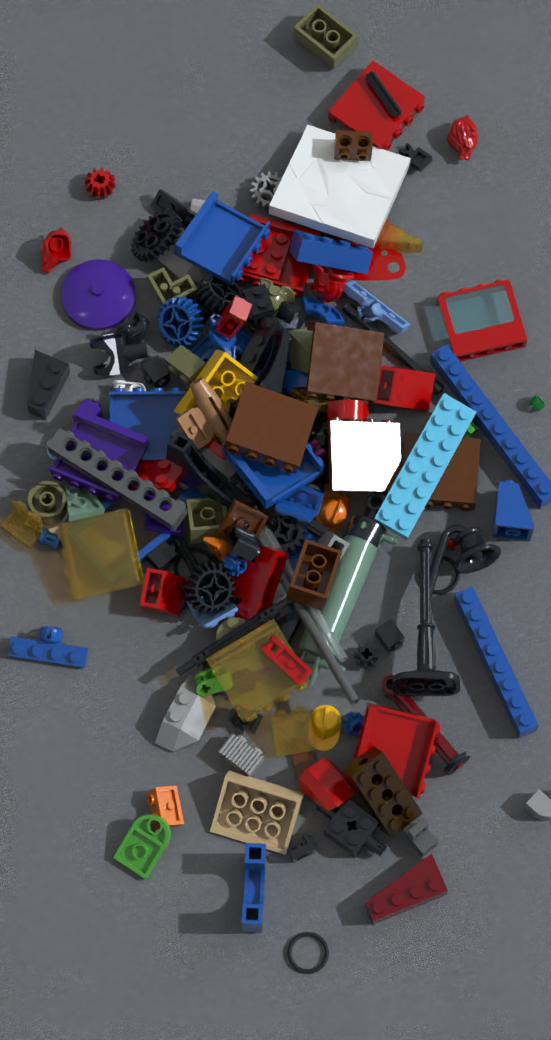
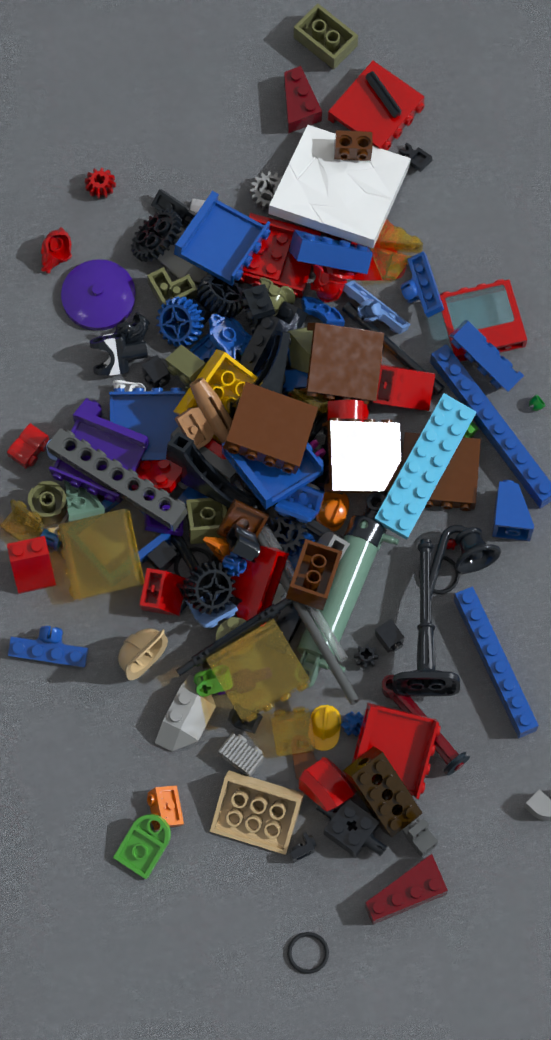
black wedge [27,350,70,420] -> none
red brick [215,296,252,339] -> none
blue arch [241,843,266,933] -> none
red plate [260,634,313,686] -> none
red hair [447,115,478,160] -> none
none -> red brick [7,423,49,469]
none -> red slope [7,536,56,594]
none -> tan piece [118,628,168,680]
none -> dark red wedge [284,66,322,134]
none -> clear yellow slope [369,247,412,282]
none -> blue plate [401,251,444,318]
none -> blue wedge [449,320,524,392]

